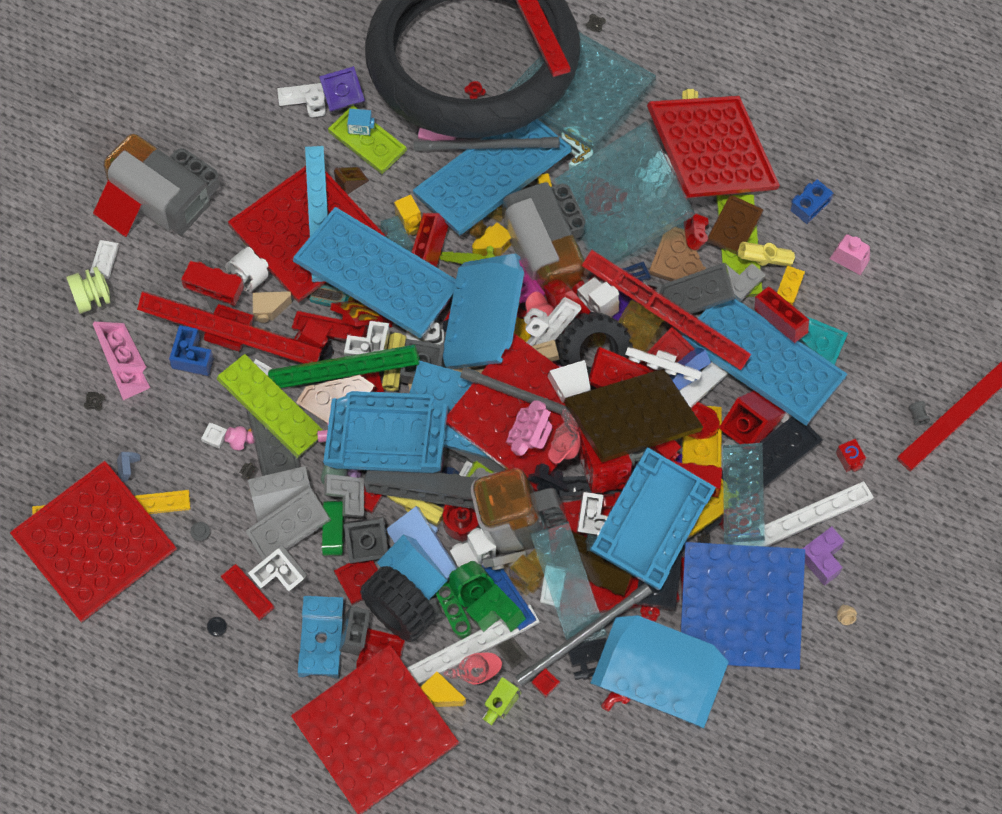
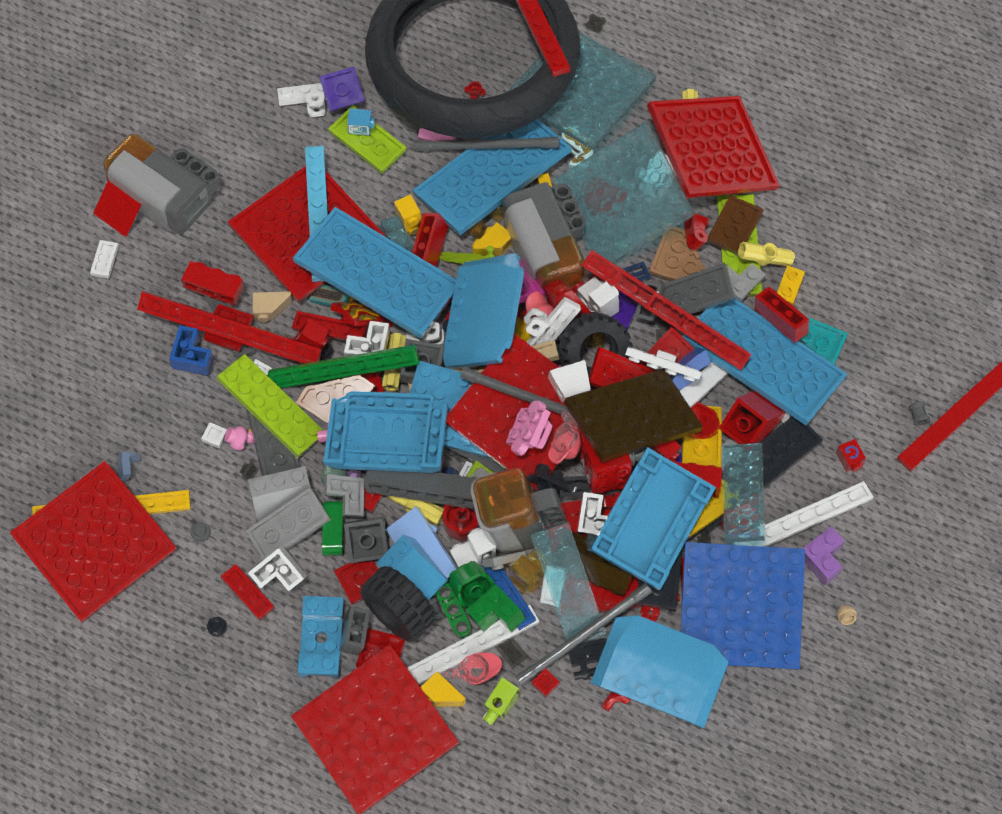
yellowish green wheel [67,266,110,314] -> none
clear smoke plate [84,392,105,411] -> none
bright pink slope [93,321,150,400] -> none
white brick [225,247,268,292] -> none
reddish brown slope [334,167,369,194] -> none
clear yellow brick [618,300,663,352] -> none
blue brick [790,179,834,224] -> none
bright pink torso [830,234,870,275] -> none

